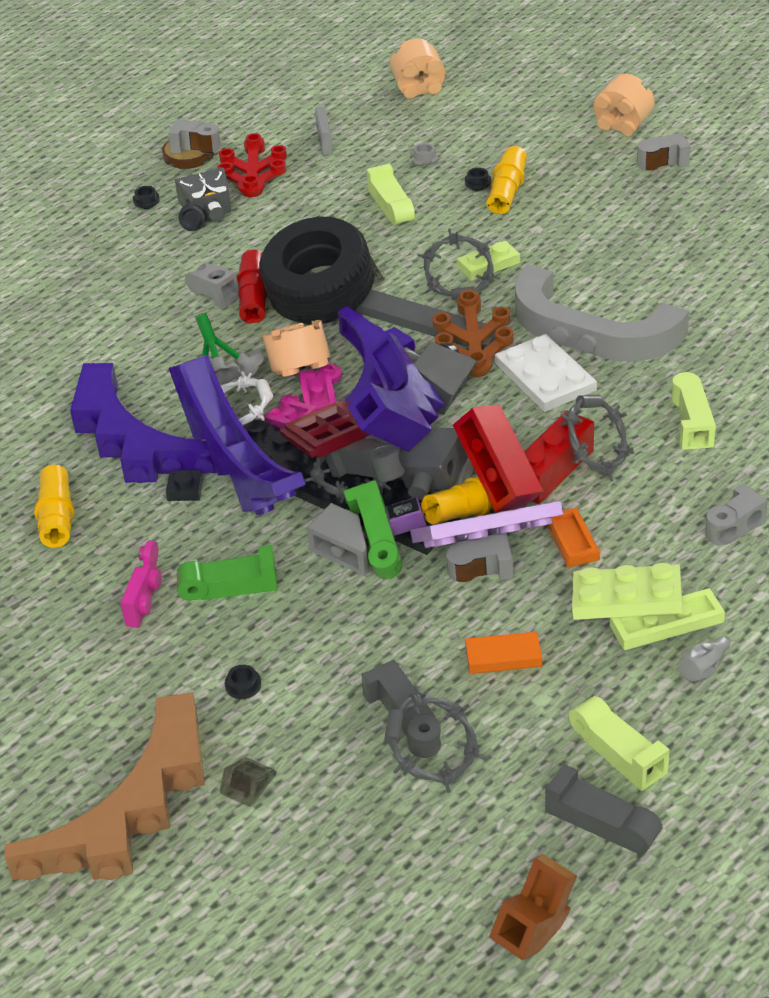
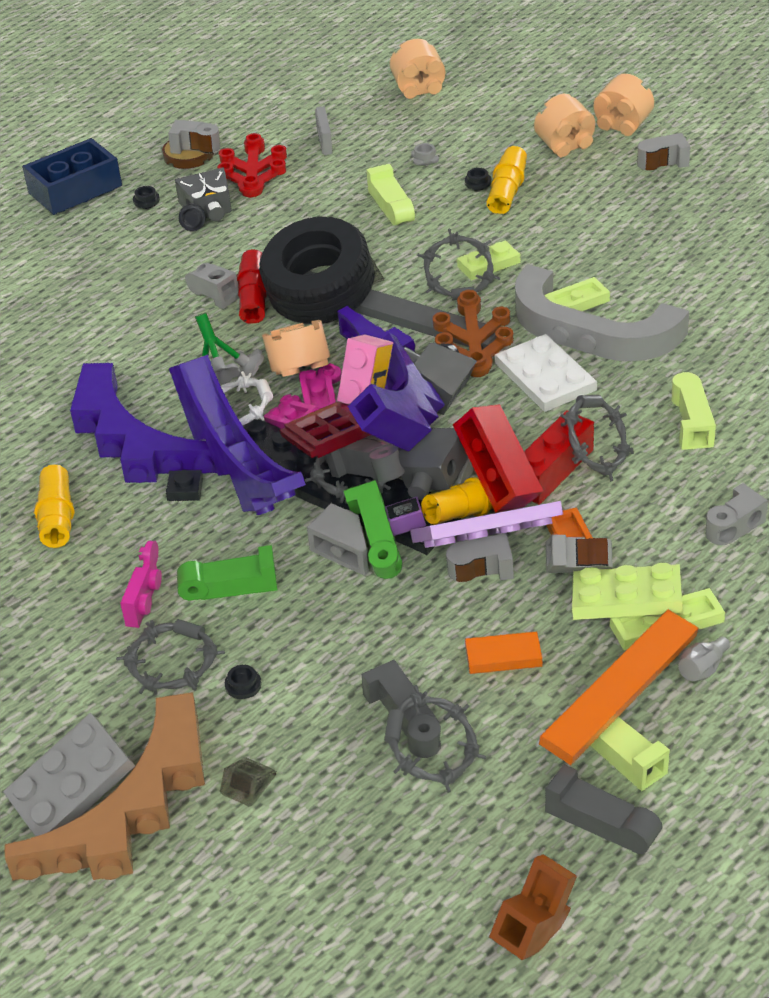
none -> light grey plate [3,713,135,836]
none -> dark blue brick [22,138,122,215]
none -> dark grey piece [116,619,225,695]
none -> bright pink brick [337,335,393,404]
none -> light nougat brick [534,94,595,158]
none -> orange tile [539,609,699,765]
none -> yellowish green plate [544,277,610,311]
none -> light grey leg [545,534,613,573]

